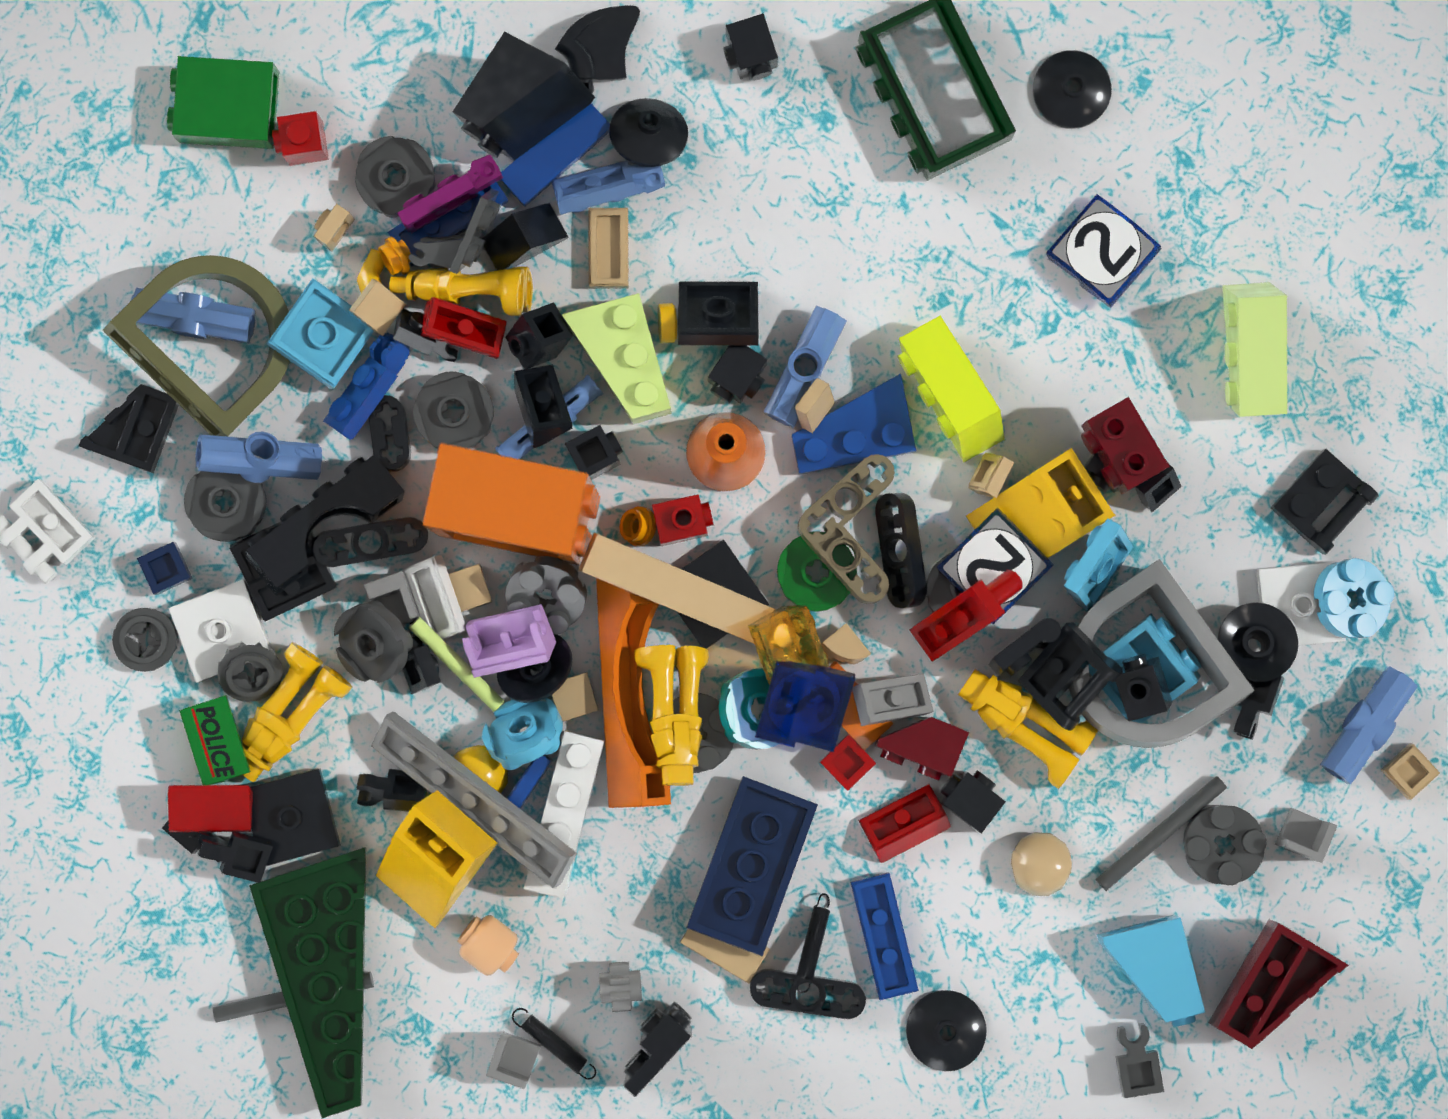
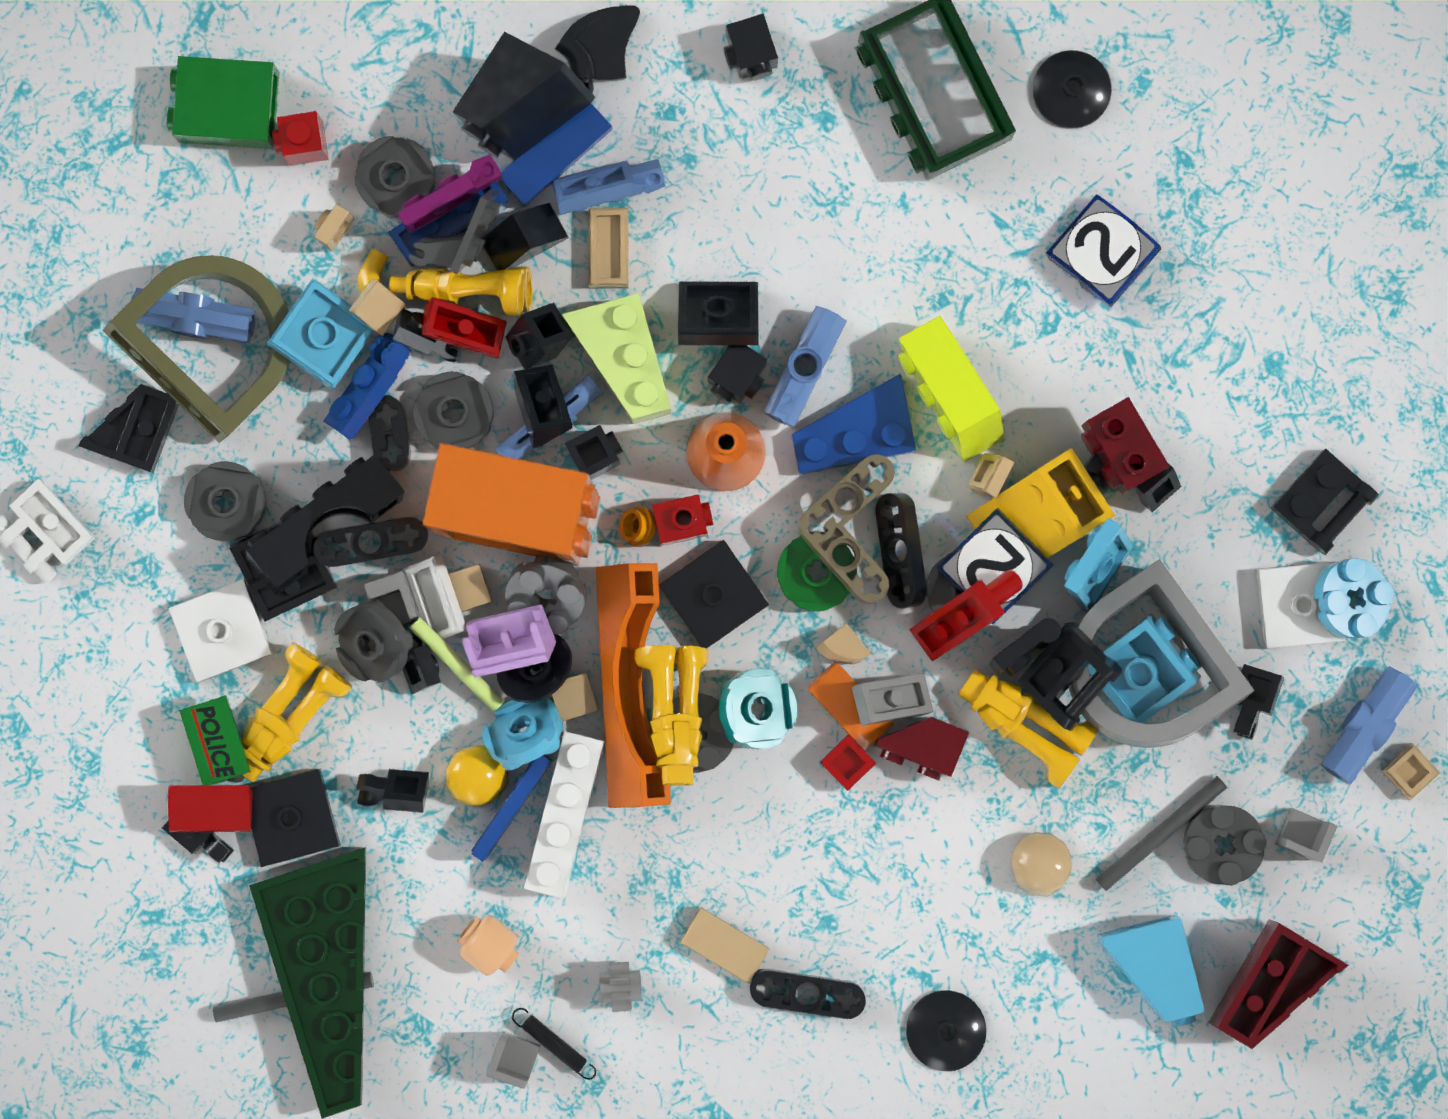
dark grey gear [112,608,177,672] -> none
dark blue plate [137,542,193,595] -> none
medium blue piece [195,431,322,483] -> none
black plate [195,831,273,883] -> none
dark grey gear [217,642,283,702] -> none
light grey tile [371,712,577,889] -> none
yellow slope [376,790,497,928] -> none
light orange plate [378,236,411,275] -> none
tan tile [578,533,809,660] -> none
black dish [609,98,688,167] -> none
black plate [623,1001,692,1097] -> none
yellow tile [658,303,677,343] -> none
dark blue plate [686,776,818,957] -> none
clear yellow bracket [748,605,831,689] -> none
clear blue slope [755,661,855,752] -> none
tan tile [795,378,835,433] -> none
black piece [795,893,830,993] -> none
blue tile [850,873,919,1000] -> none
red slope [859,784,951,863] -> none
black brick [940,770,1006,834] -> none
black brick [1115,654,1173,722] -> none
dark grey plate [1115,1023,1164,1098] -> none
black dish [1218,603,1298,682] -> none
yellowish green wedge [1222,282,1287,417] -> none

